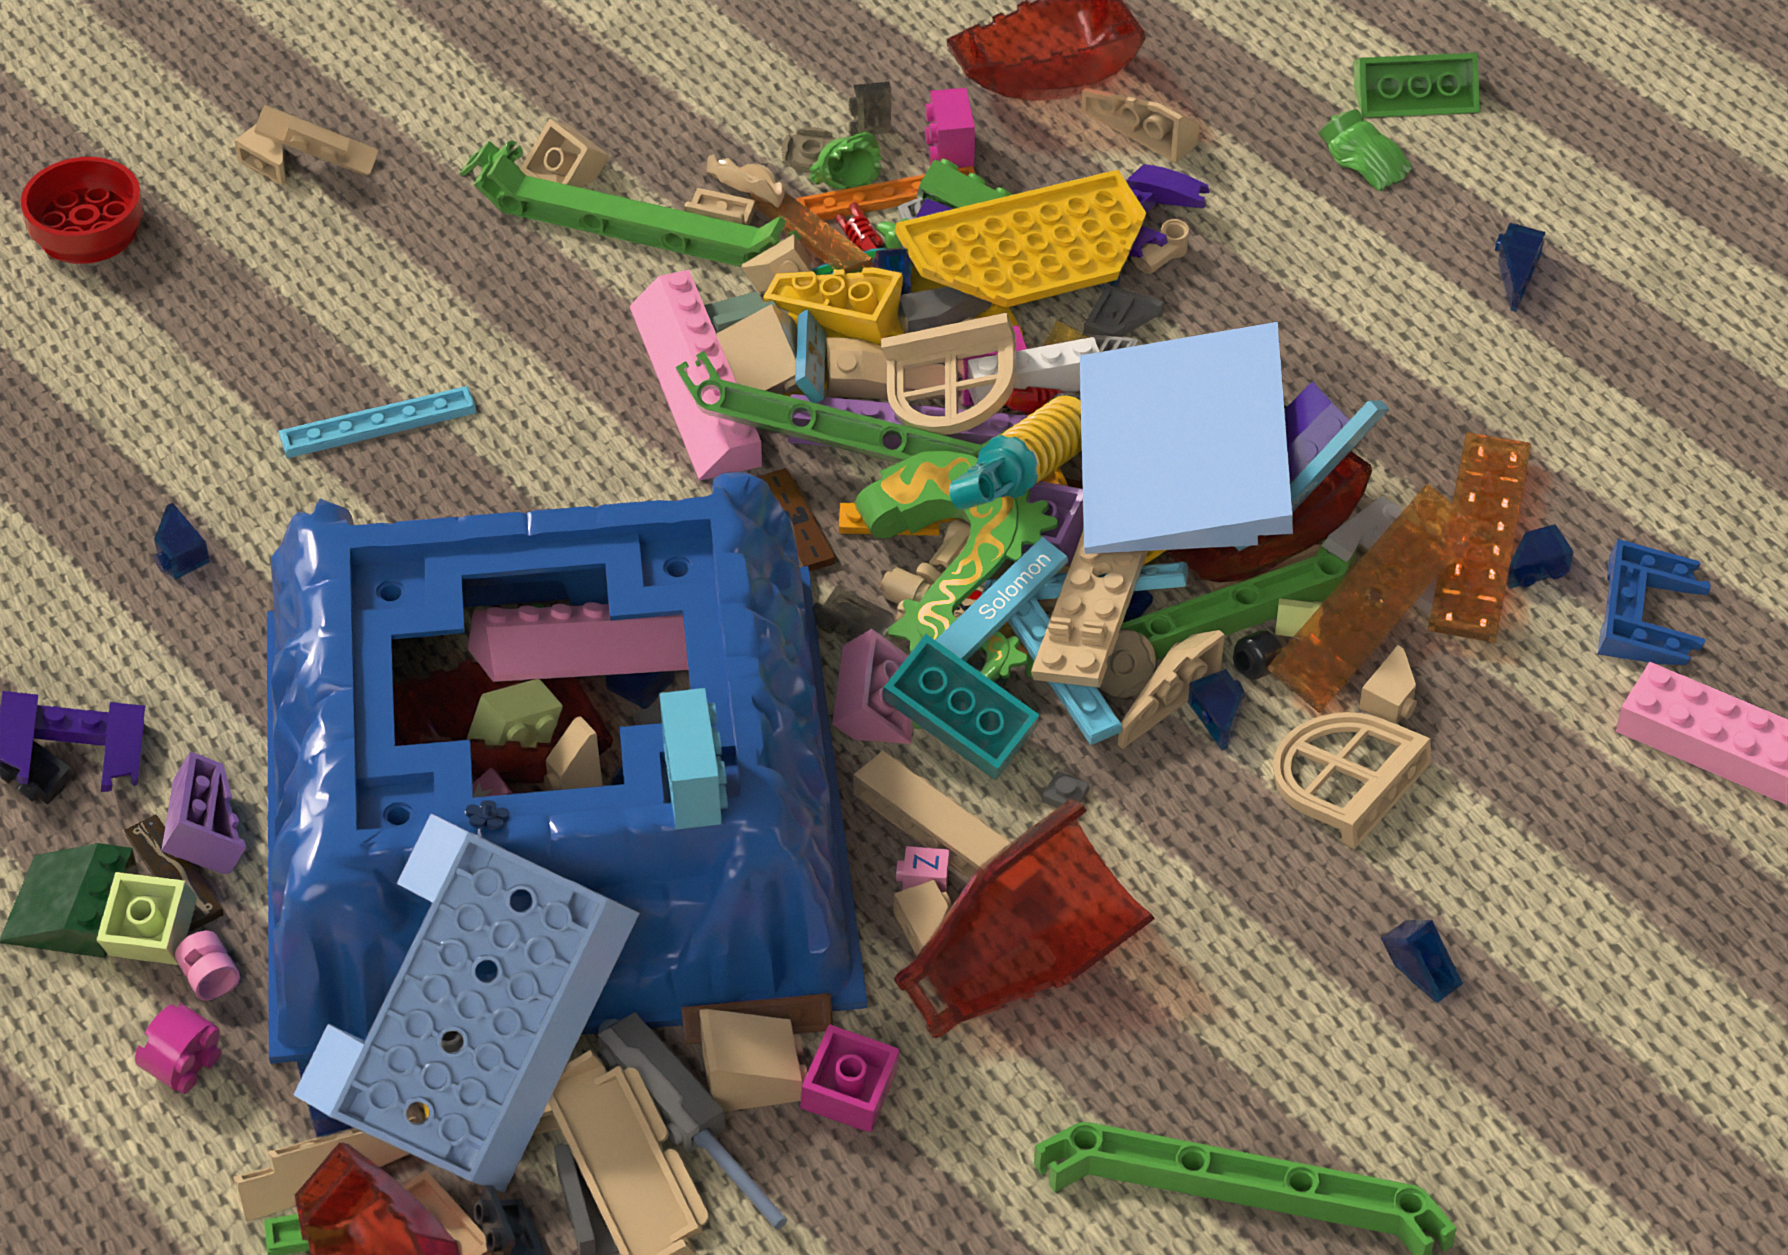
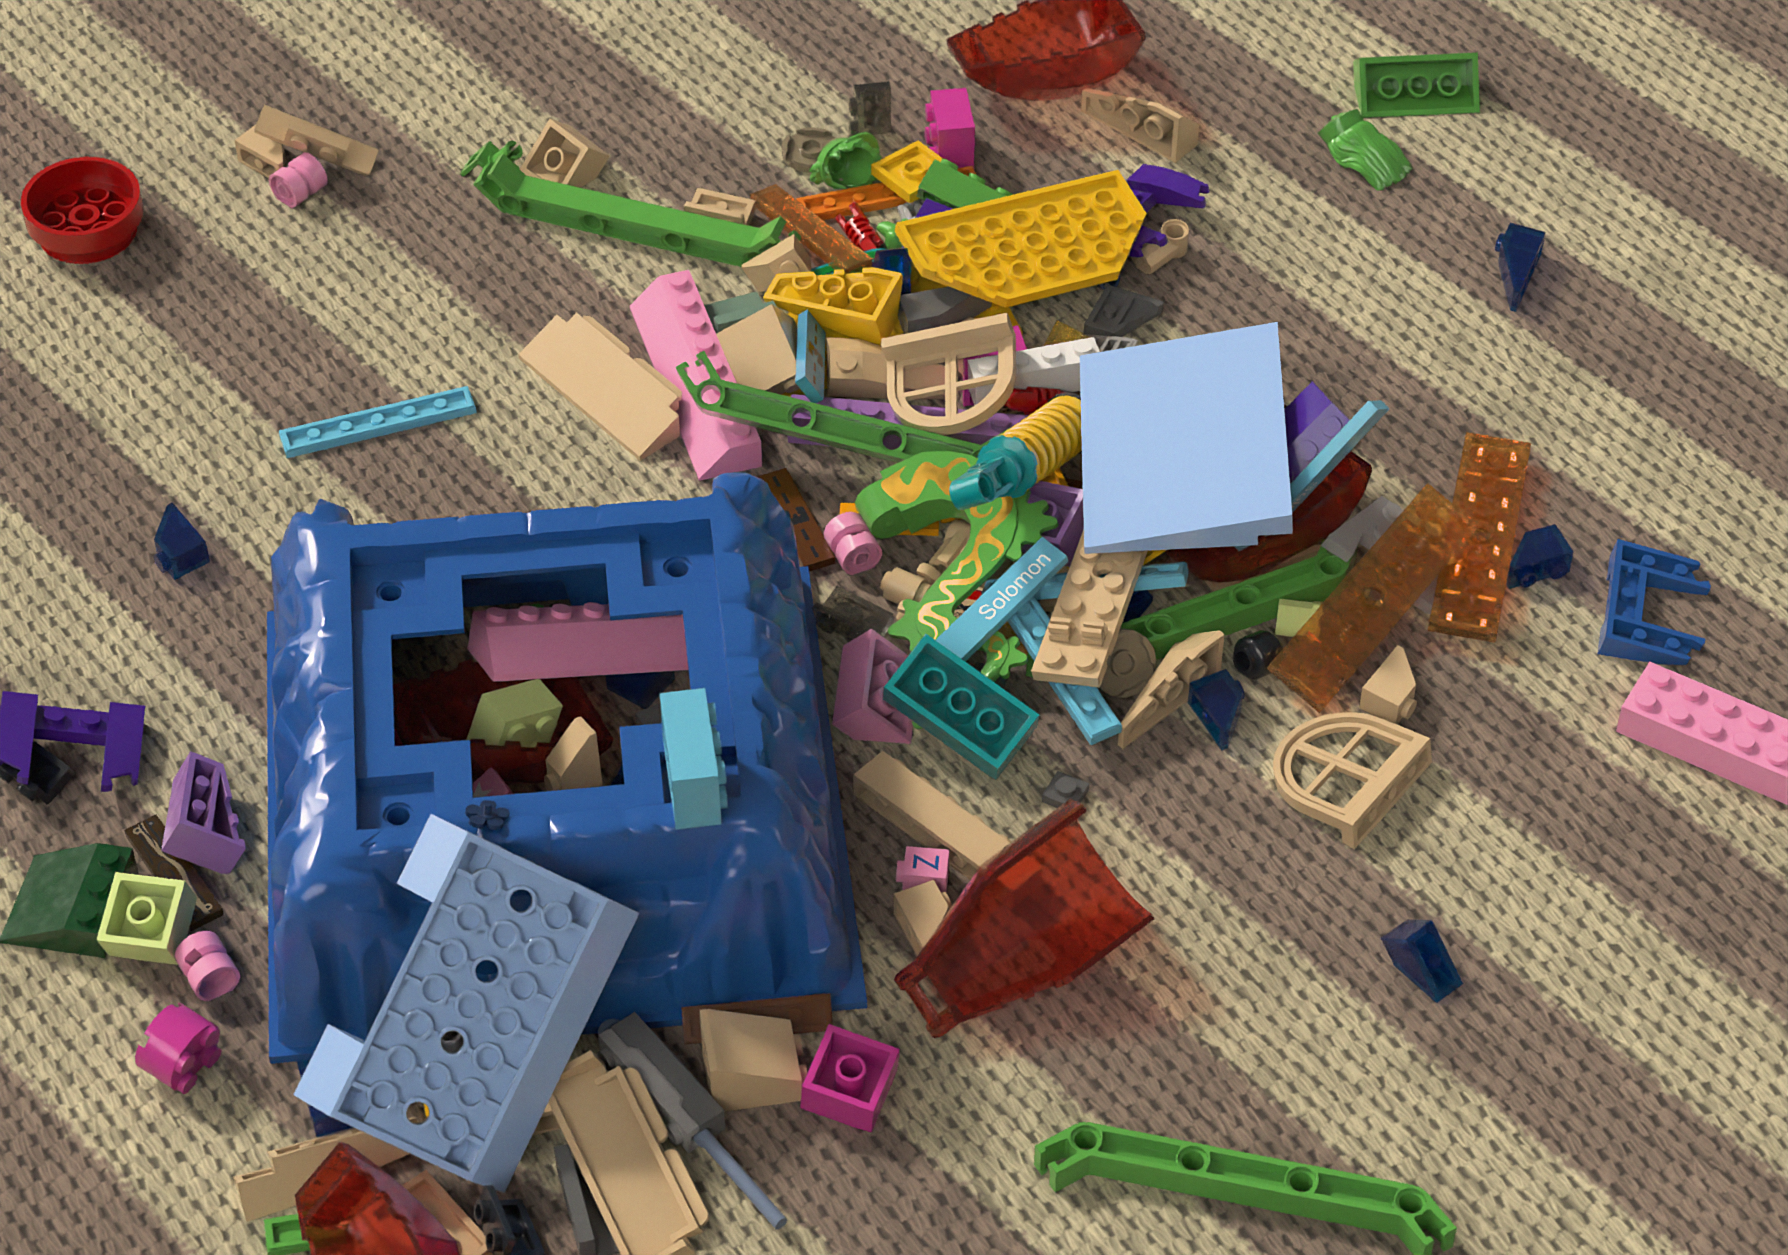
tan piece [707,155,785,208] -> none
none -> bright pink wheel [269,152,328,208]
none -> tan slope [518,312,682,461]
none -> bright pink wheel [824,512,882,575]
none -> yellow plate [871,140,943,204]

